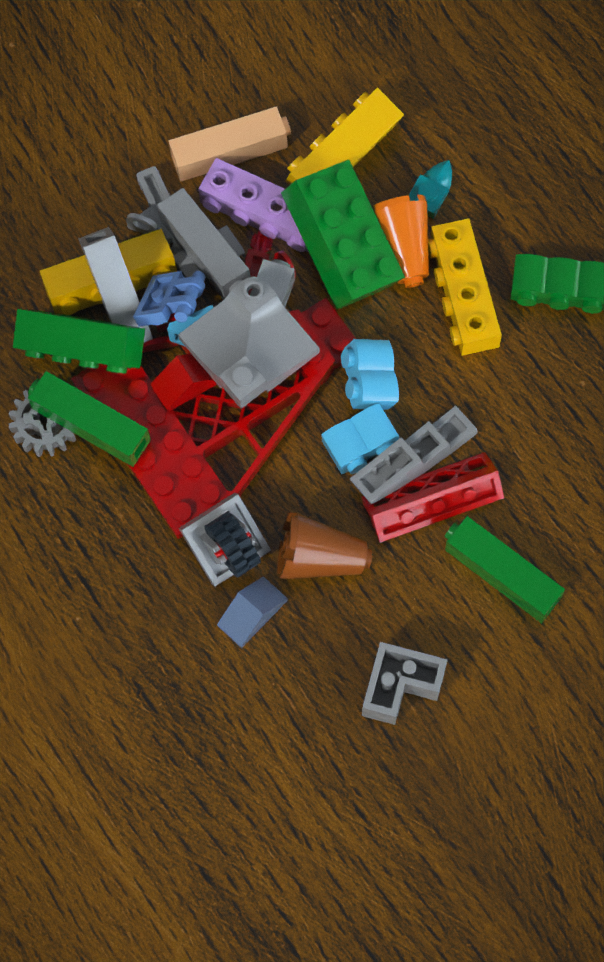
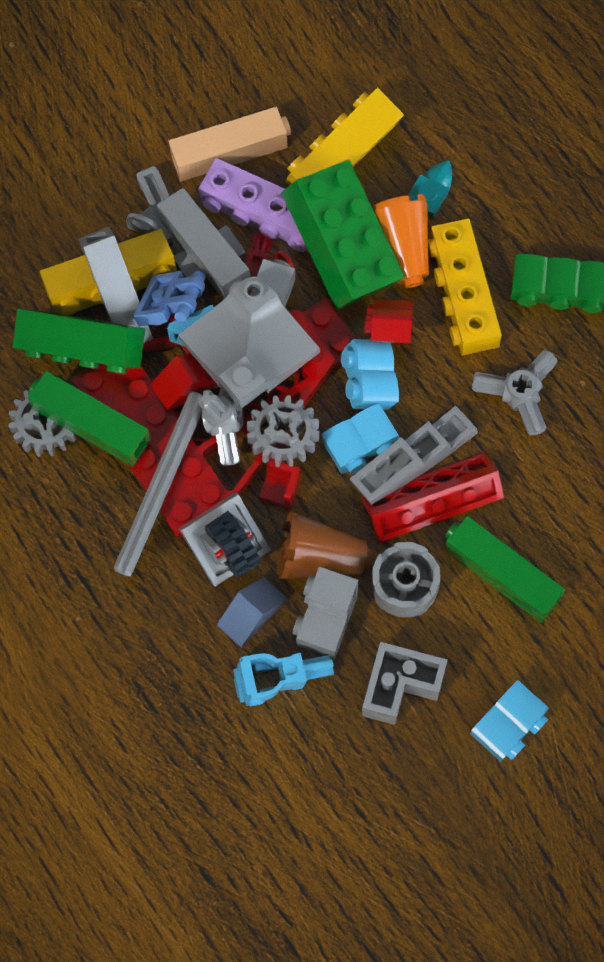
none -> light grey axle [114,391,203,576]
none -> light grey bush [197,387,244,466]
none -> medium azure piece [233,653,334,707]
none -> light grey gear [247,395,319,467]
none -> red panel [259,459,301,510]
none -> light grey brick [292,567,358,659]
none -> red brick [365,298,414,344]
none -> light grey brick [372,542,440,617]
none -> medium azure brick [470,680,549,762]
none -> light grey bush [472,350,558,436]

